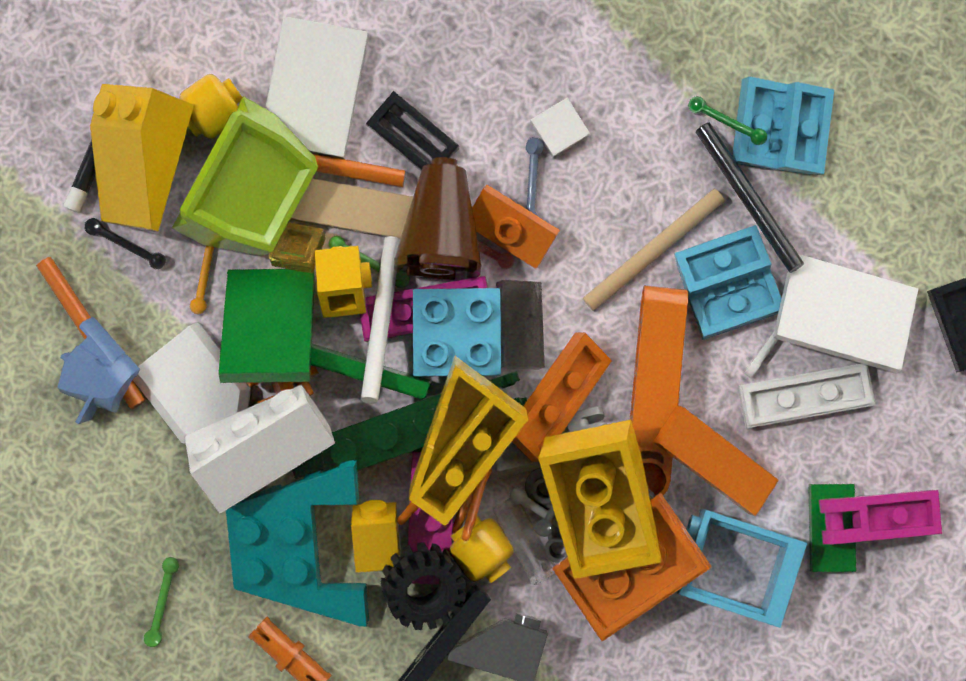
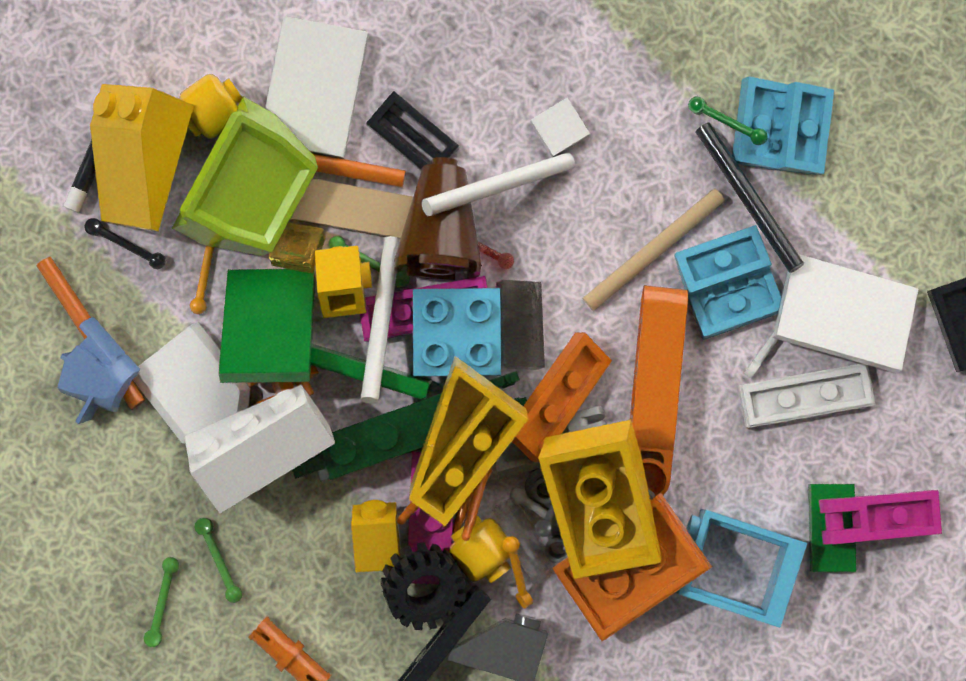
teal wing [226,461,369,627] -> none
orange plate [472,185,560,269] -> none
sand blue hinge [526,137,544,216] -> none
orange tile [653,406,779,516] -> none
none -> bright green hinge [194,518,242,603]
none -> white bar [422,152,575,216]
none -> light orange hinge [502,536,533,609]

